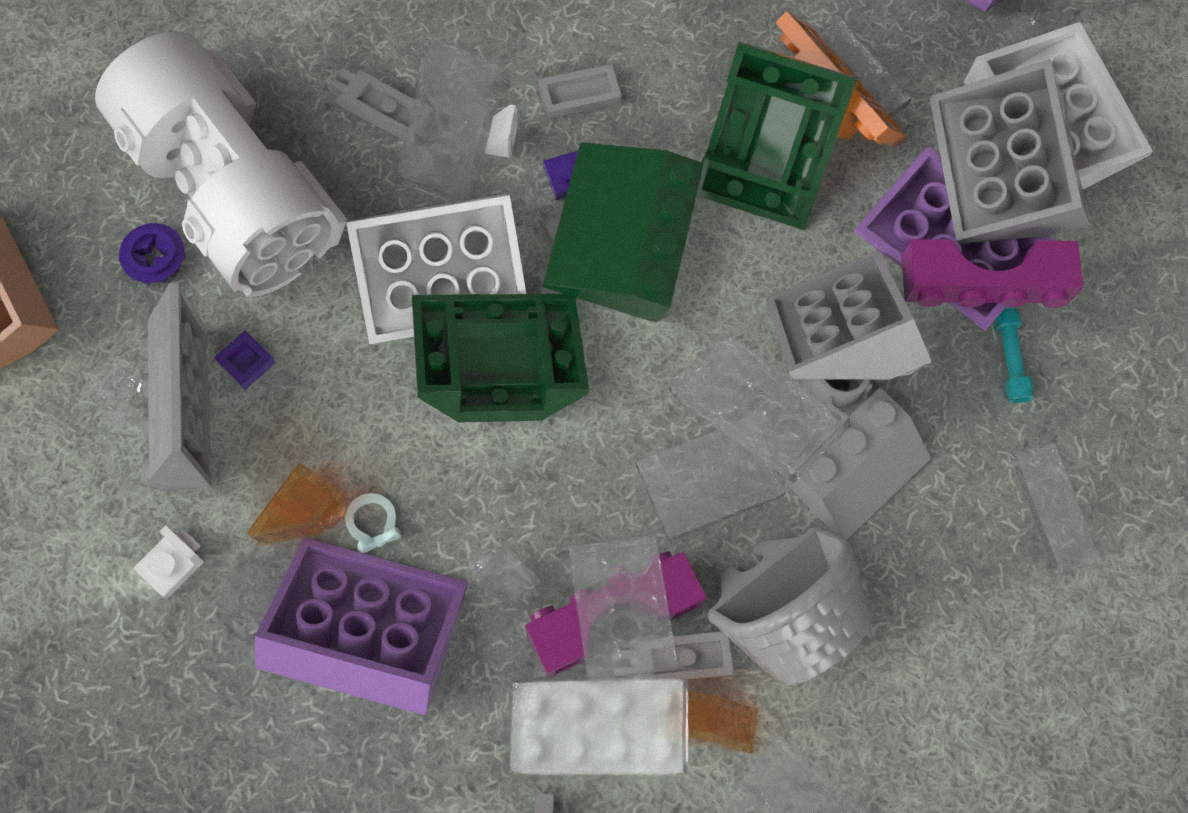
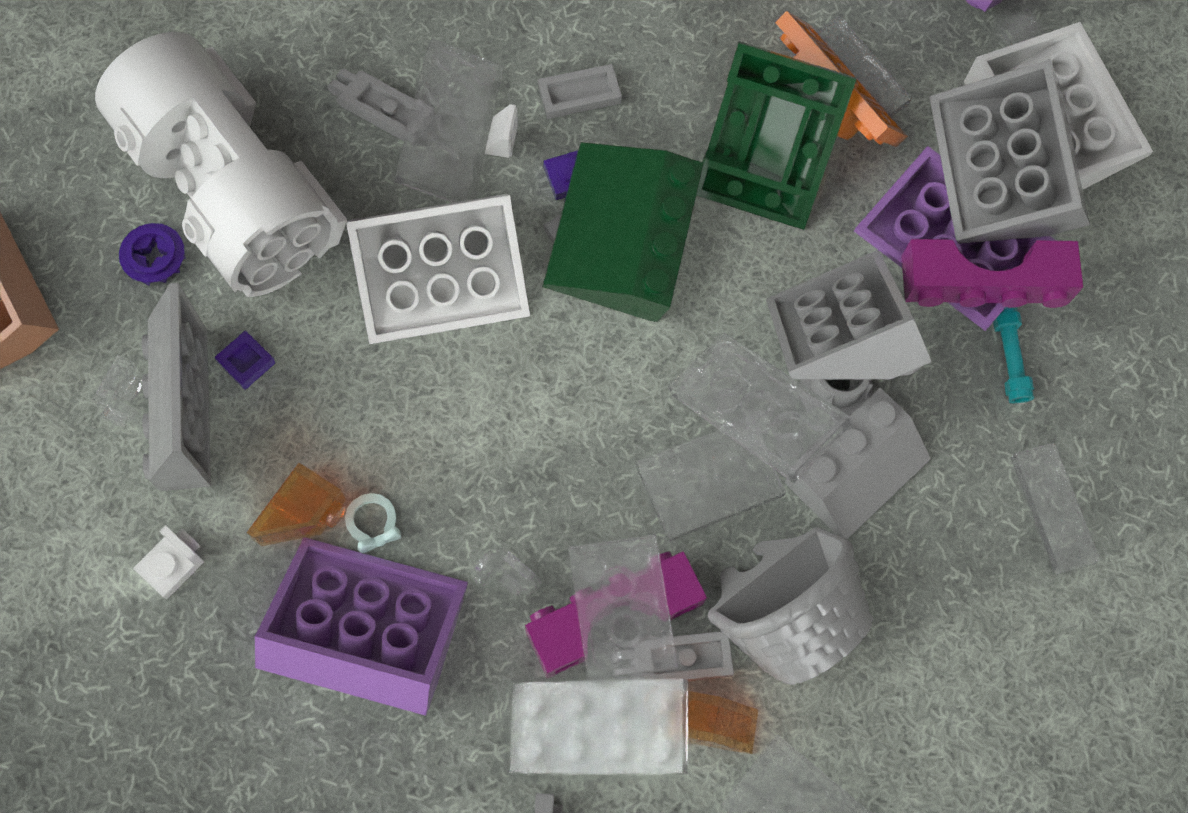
dark green slope [411,294,589,423] -> none

